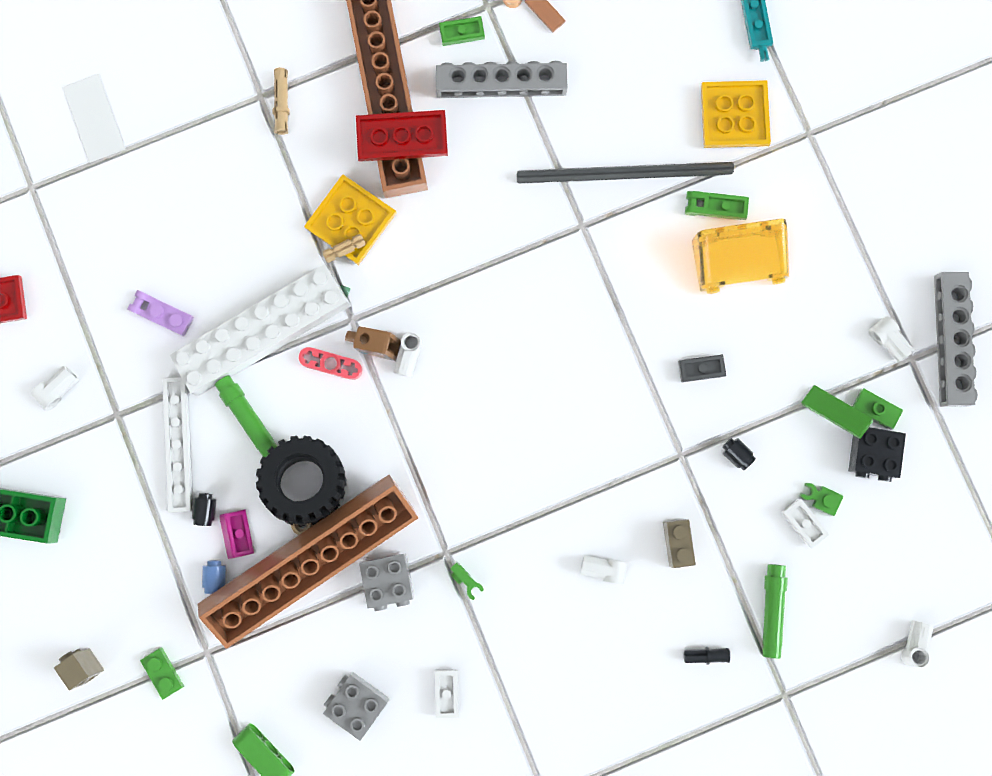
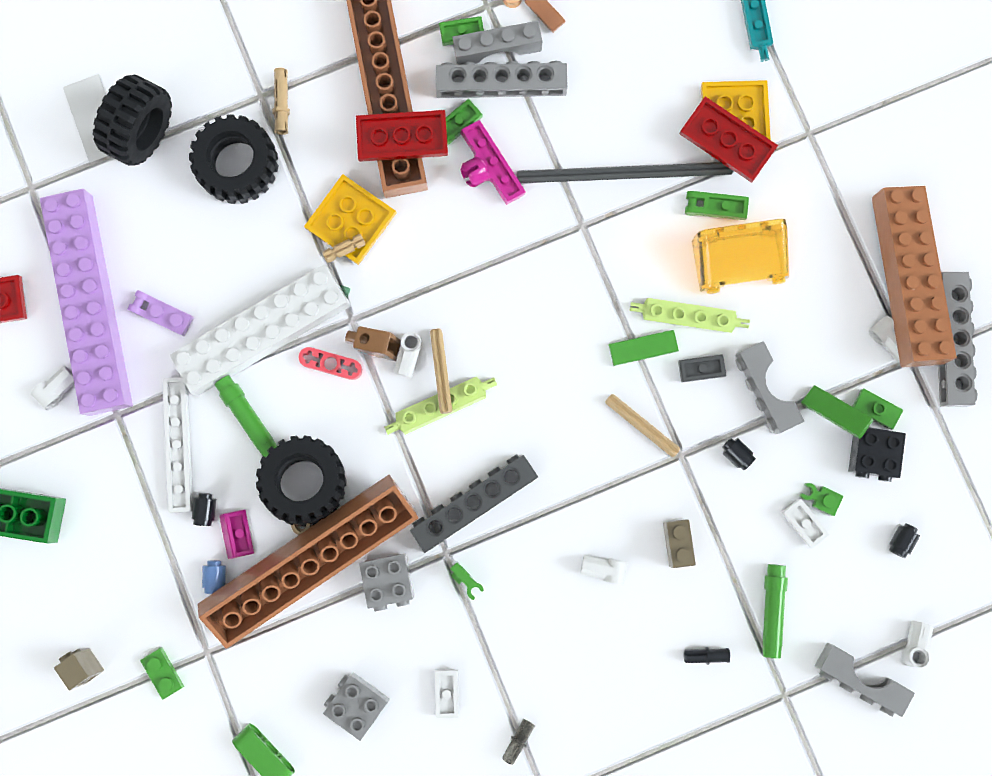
none -> lavender brick [40,188,133,416]
none -> black tyre [93,74,172,166]
none -> black tyre [189,114,279,204]
none -> yellowish green plate [384,376,497,435]
none -> dark grey brick [410,454,539,553]
none -> tan axle [430,328,452,414]
none -> bright green tile [433,98,483,158]
none -> light grey arch [453,20,543,65]
none -> dark pink plate [460,120,526,205]
none -> clear smoke axle [502,718,536,765]
none -> tan axle [605,394,680,457]
none -> bright green tile [608,330,679,367]
none -> yellowish green plate [629,298,750,333]
none -> red plate [679,96,778,183]
none -> light grey arch [735,341,805,435]
none -> light grey arch [814,642,915,717]
none -> nougat brick [872,186,957,368]
none -> black brick [889,523,920,559]

